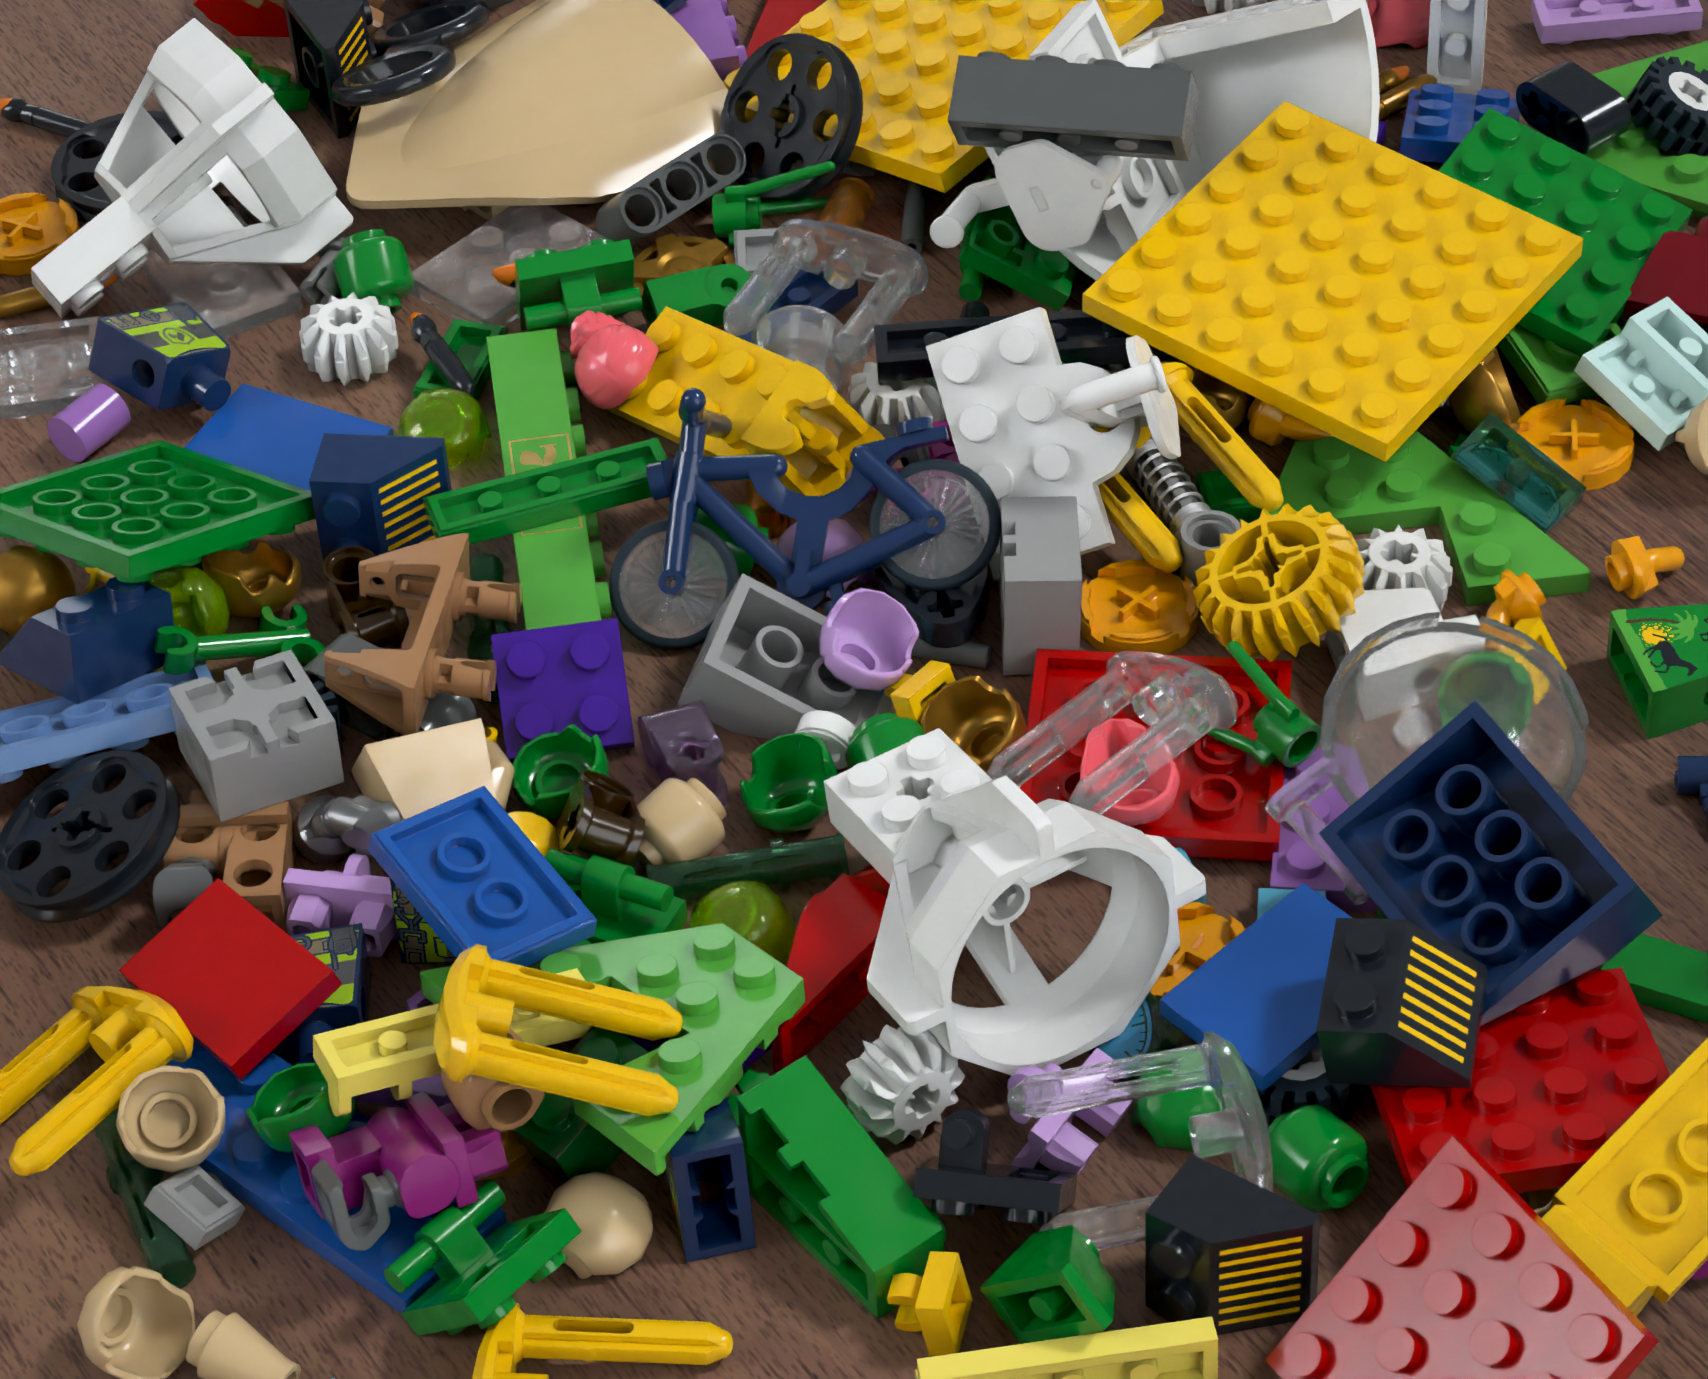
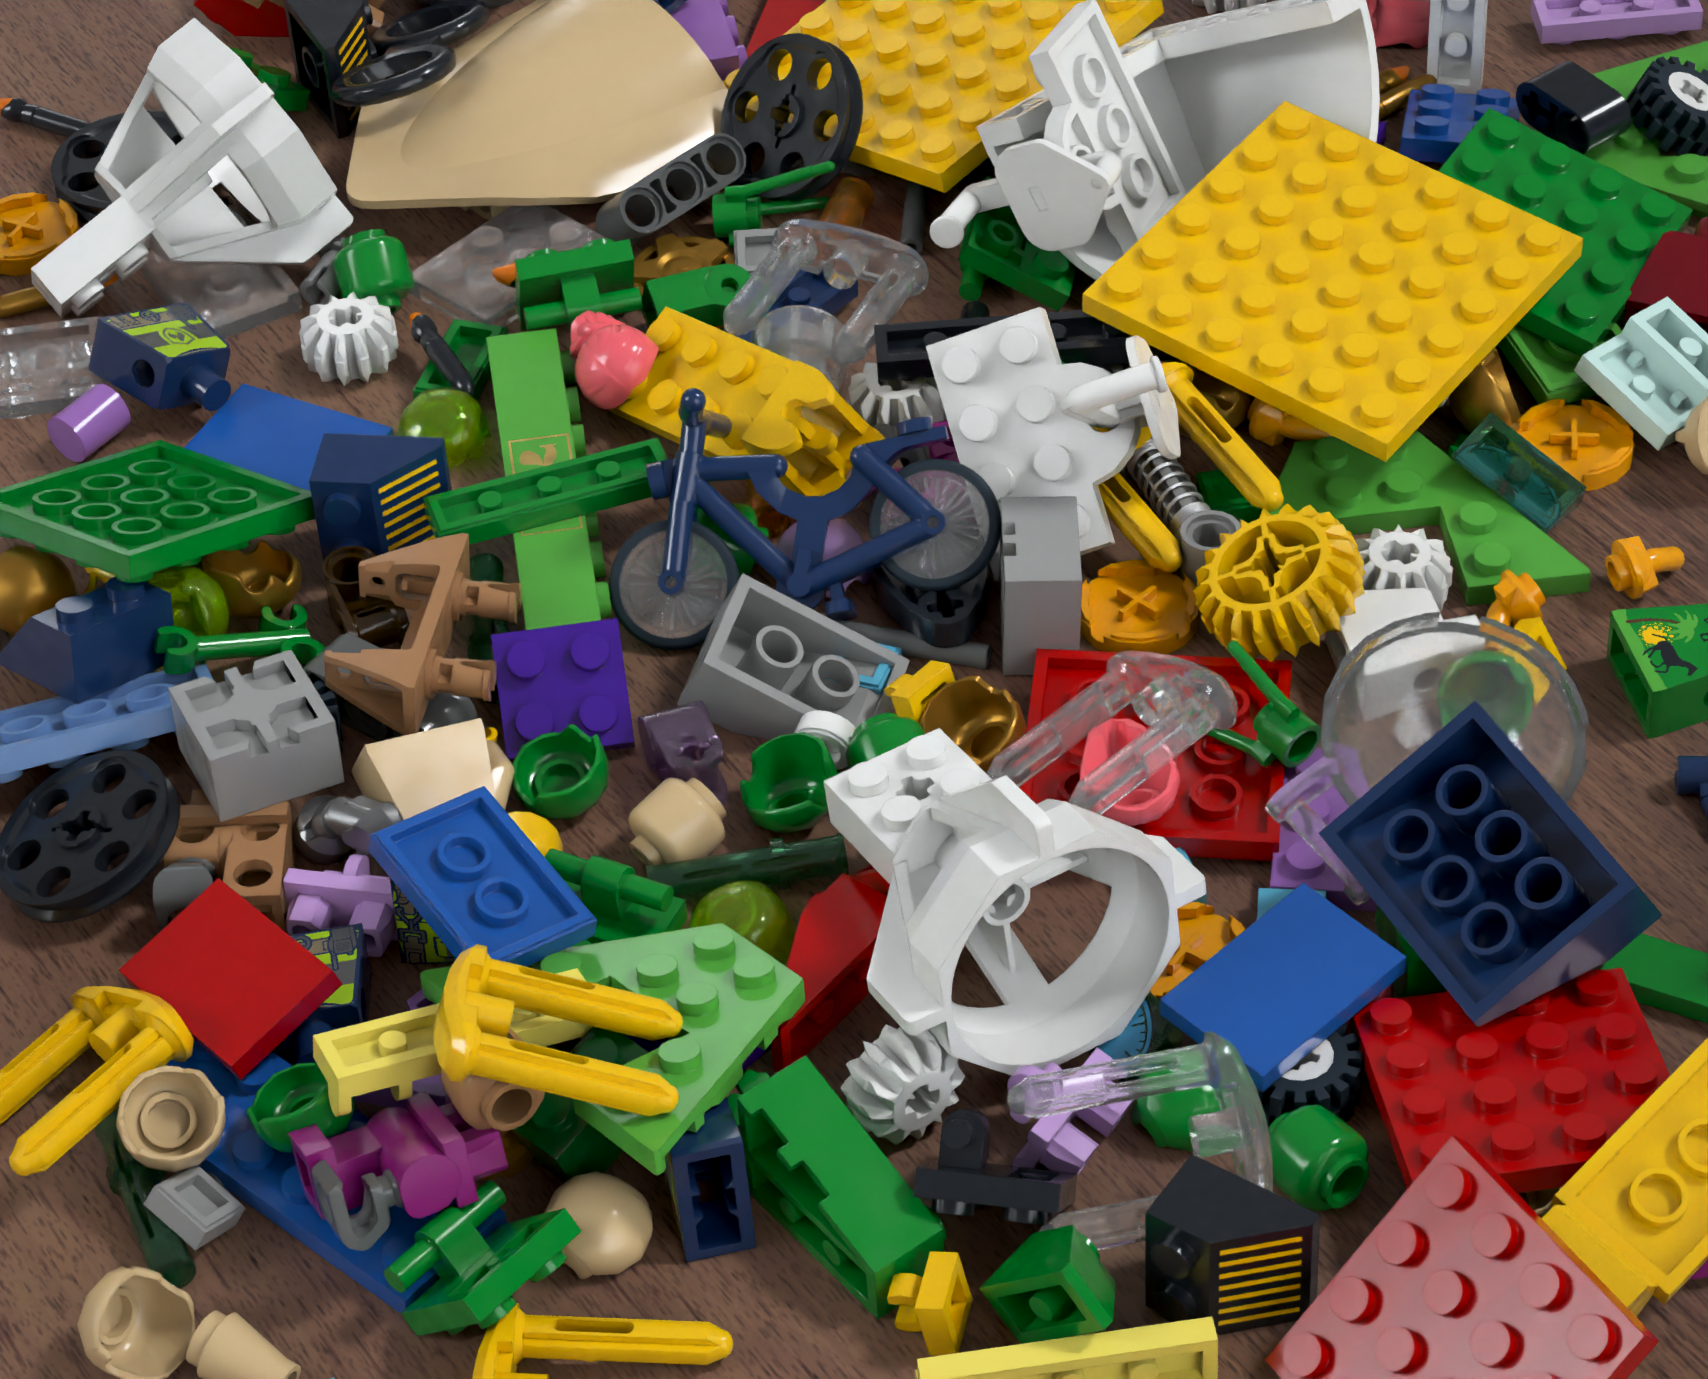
dark brown piece [555,770,645,866] -> none
lavender hair [819,588,919,691] -> none
dark grey brick [948,51,1199,161] -> none
black slope [1316,918,1488,1088] -> none

